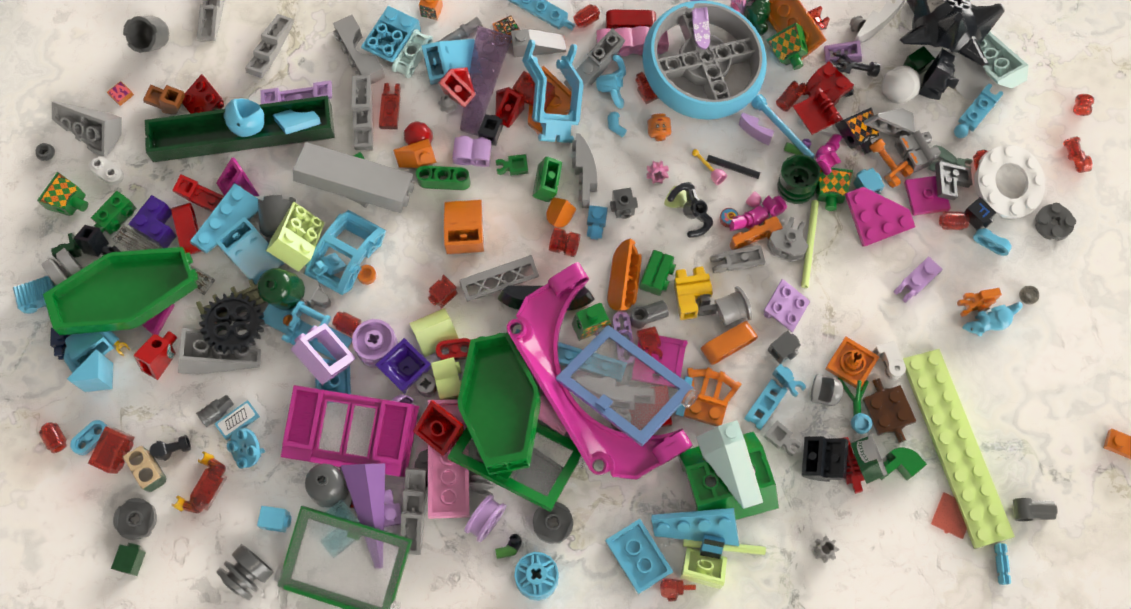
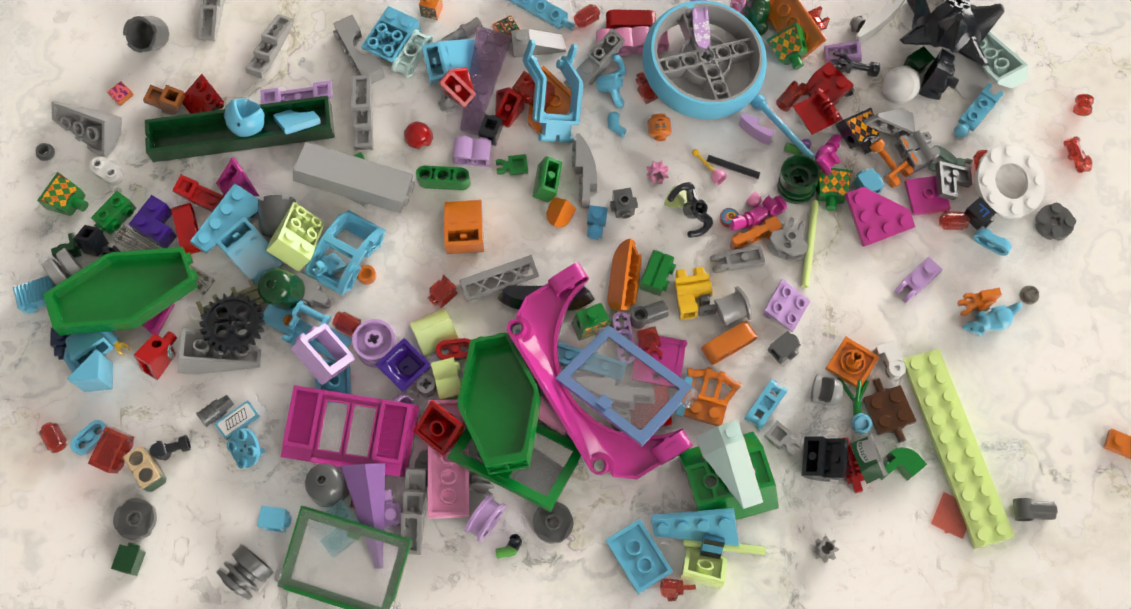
clear red torso [171,451,227,513] -> none
clear red hinge [379,83,401,129] -> none
orange slope [393,139,437,168] -> none
medium azure wheel [514,552,559,601] -> none
clear red wheel [549,228,581,258] -> none
medium azure plate [772,364,806,397] -> none
medium azure axle [994,543,1011,585] -> none

